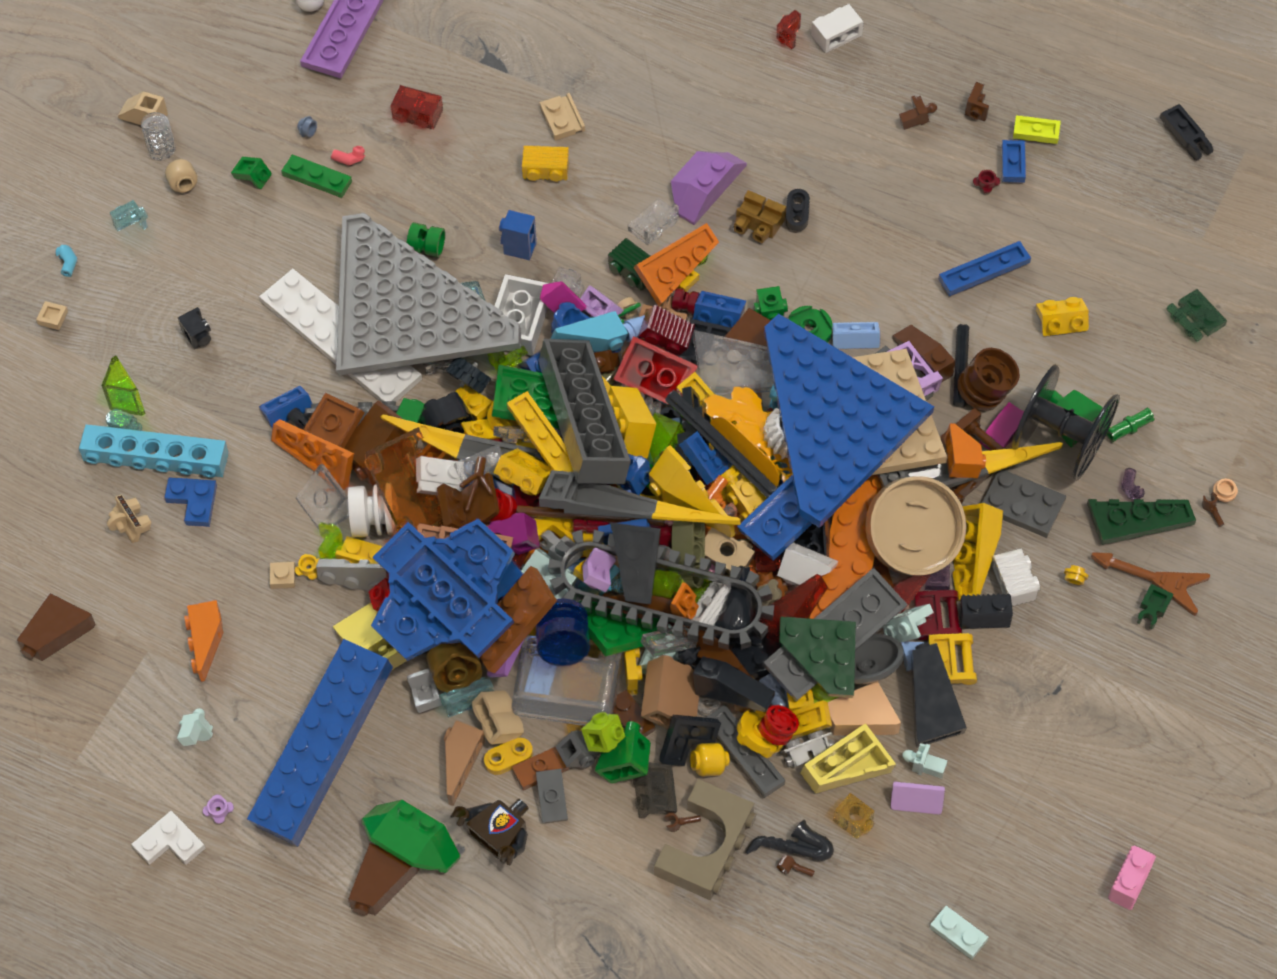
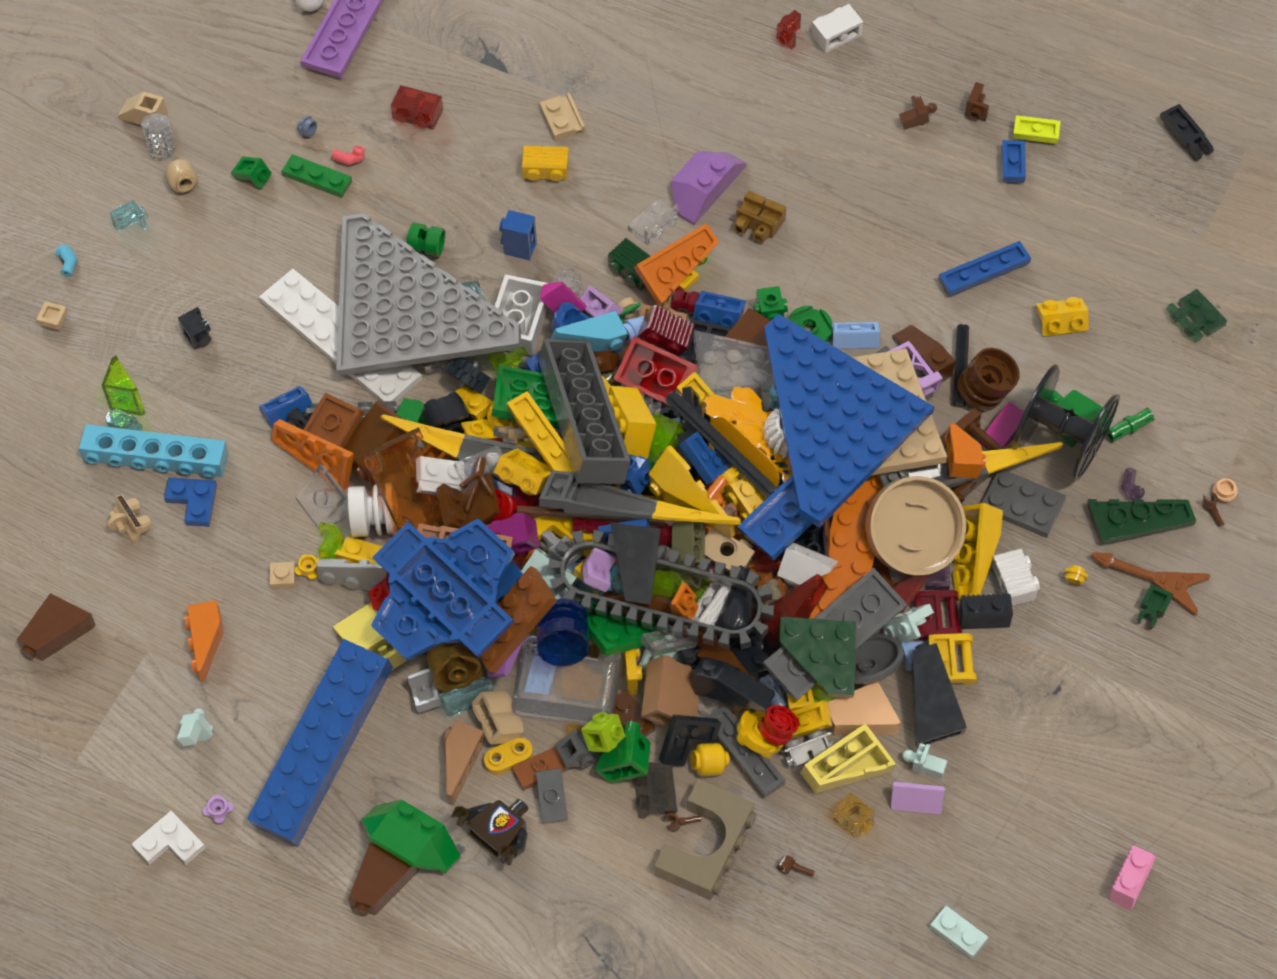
black piece [745,819,834,861] -> none
black plate [786,189,810,231] -> none
dark red plate [973,170,1000,193] -> none

